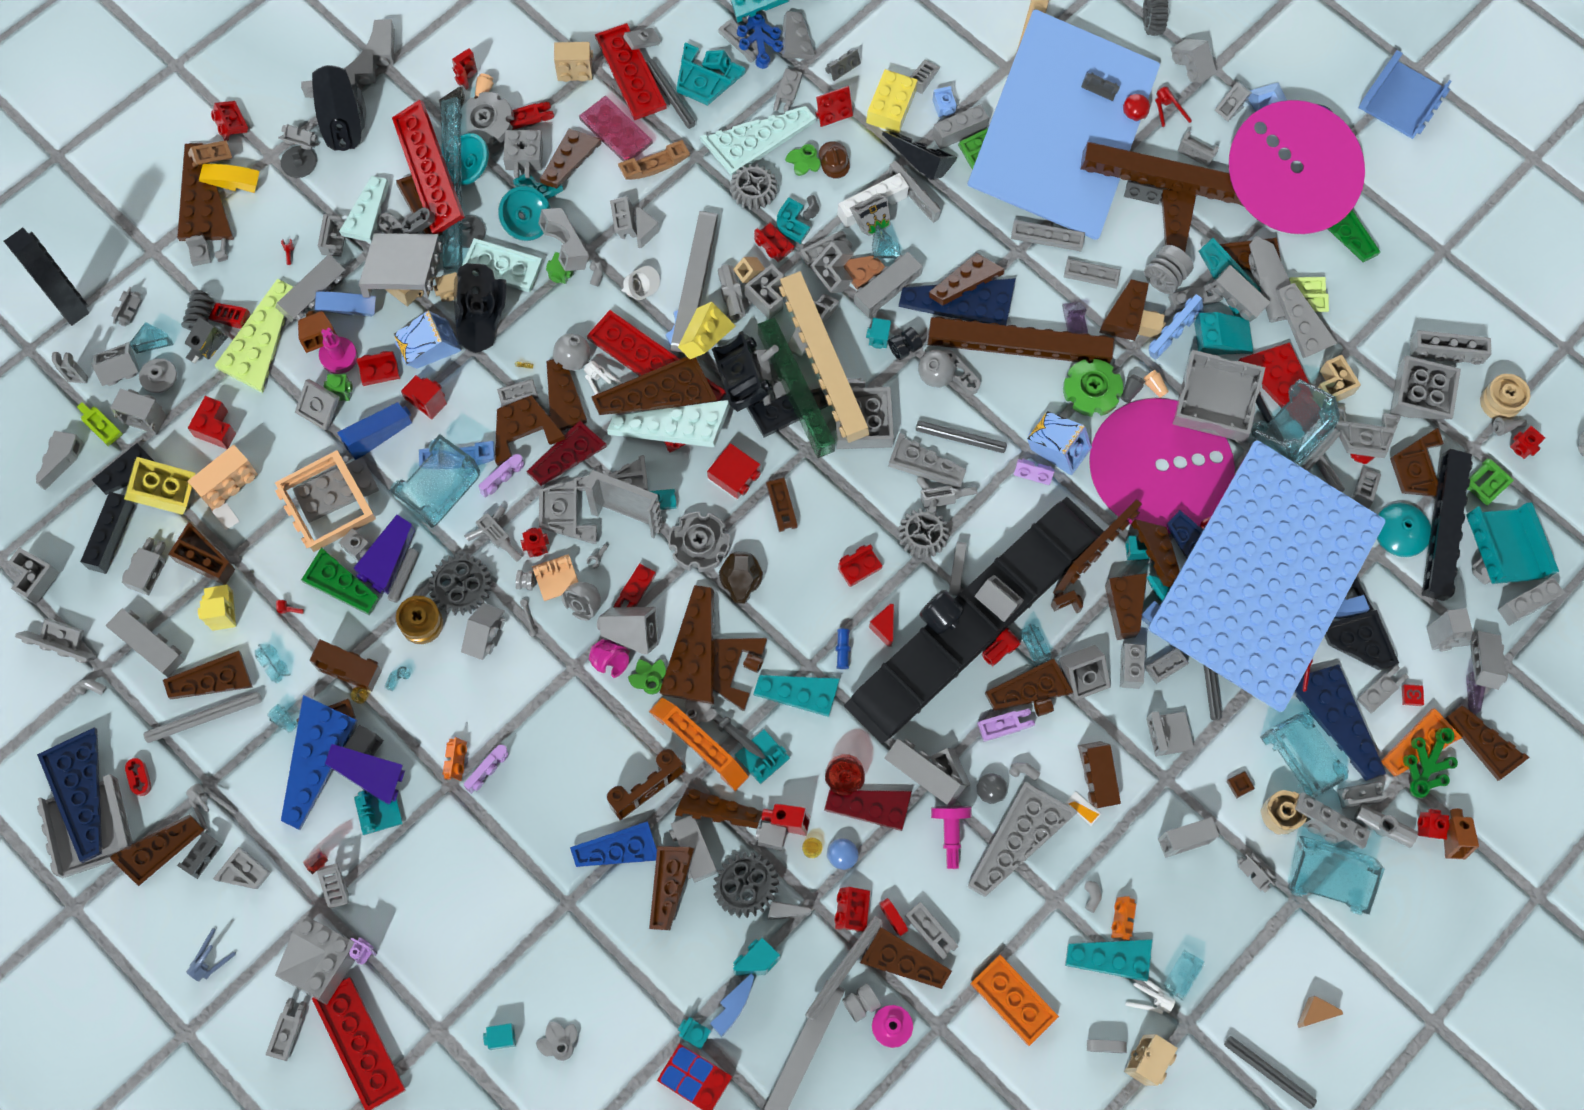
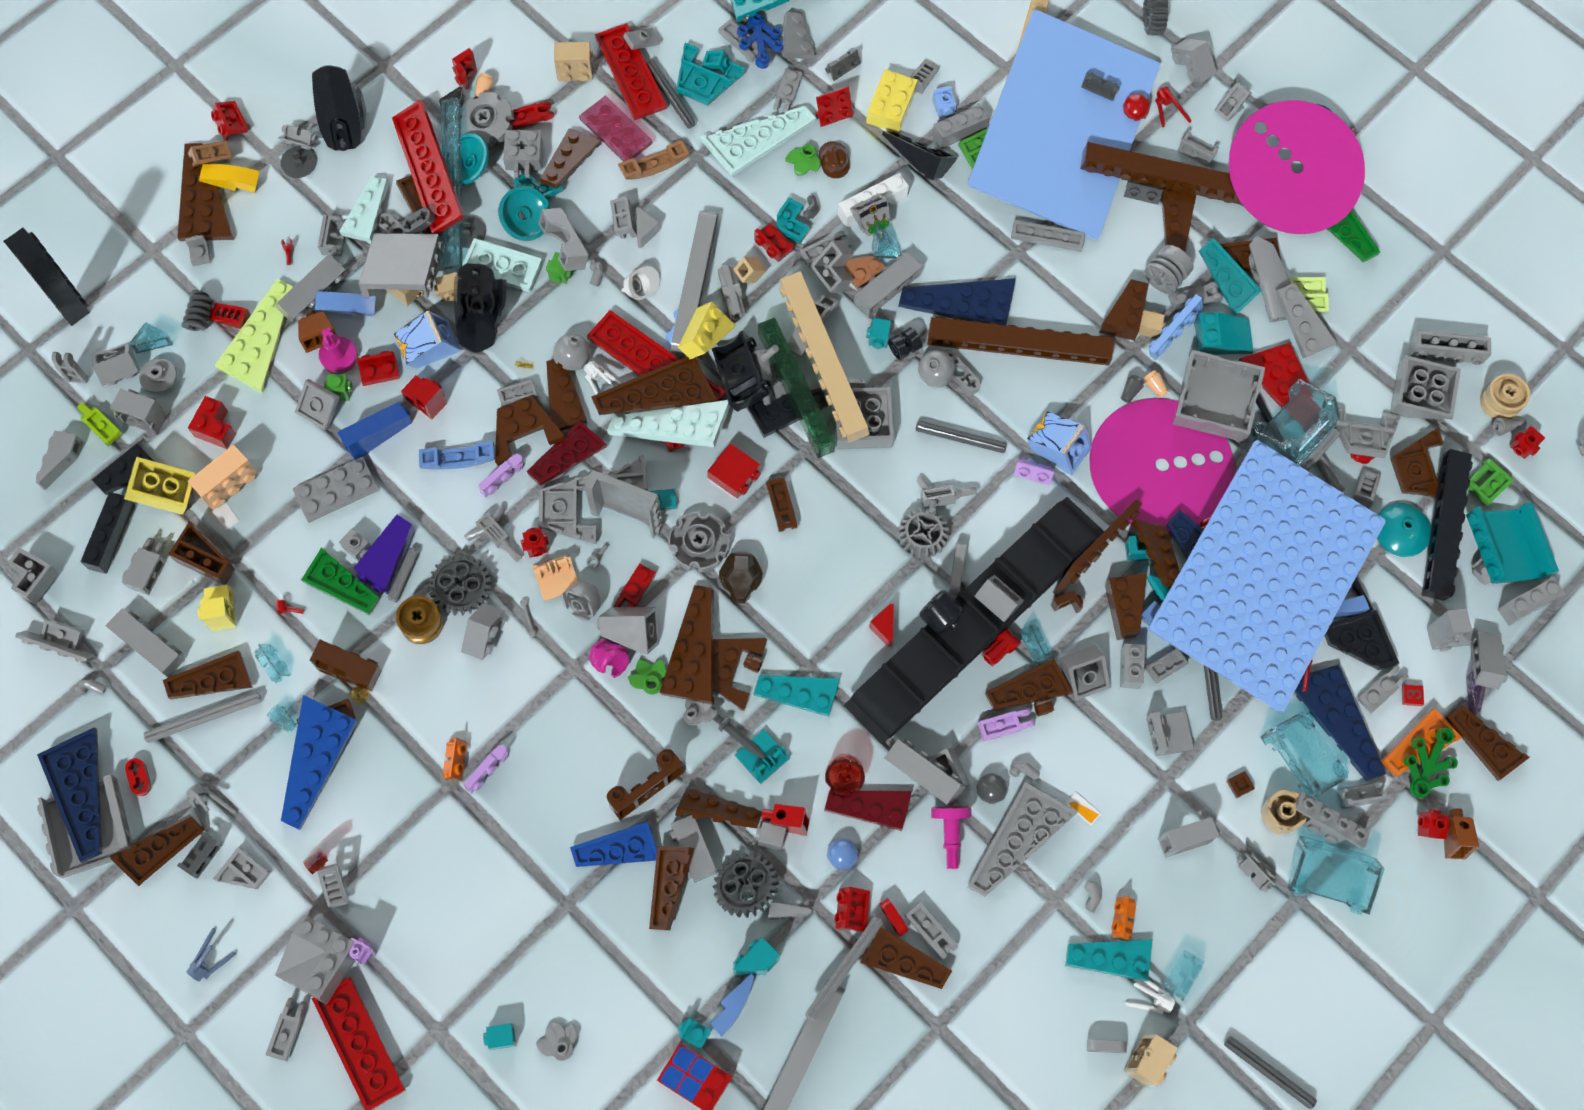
light grey hinge [111,287,142,327] -> none
dark grey torso [185,317,227,364] -> none
light grey hand [215,238,228,262] -> none
light nougat window [275,450,376,552] -> none
light grey arch [301,19,395,98] -> none
dark purple slope [325,744,405,805] -> none
dark grey hinge [344,725,384,756] -> none
teal hinge [354,791,403,836] -> none
clear light blue arm [384,666,411,691] -> none
clear light blue windscreen [389,434,480,528] -> none
light grey wheel [516,570,534,590] -> none
orange slope [649,697,749,792] -> none
light grey gear [730,164,777,210] -> none
light grey brick [745,264,784,320] -> none
clear yellow plate [802,838,822,858] -> none
blue pin [835,629,851,669] -> none
red bracket [838,544,883,587] -> none
light grey wheel [842,983,881,1023] -> none
dark pink piece [872,1005,913,1048] -> none
light grey wing [888,433,966,489] -> none
light grey plate [889,161,941,223] -> none
wing [929,253,1004,305] -> none
orange plate [970,955,1059,1047] -> none
clear purple slope [1062,302,1088,334] -> none
bright green piece [1063,359,1123,417] -> none
light grey tile [1064,259,1121,289] -> none
reddish brown wedge [1078,741,1121,808] -> none
light grey brick [1211,265,1270,322] -> none
light blue slope [1248,83,1287,112] -> none
medium nougat slope [1297,996,1343,1028] -> none
tan brick [1314,355,1361,408] -> none
light grey piece [1354,804,1418,848] -> none
medium blue panel [1358,50,1452,139] -> none

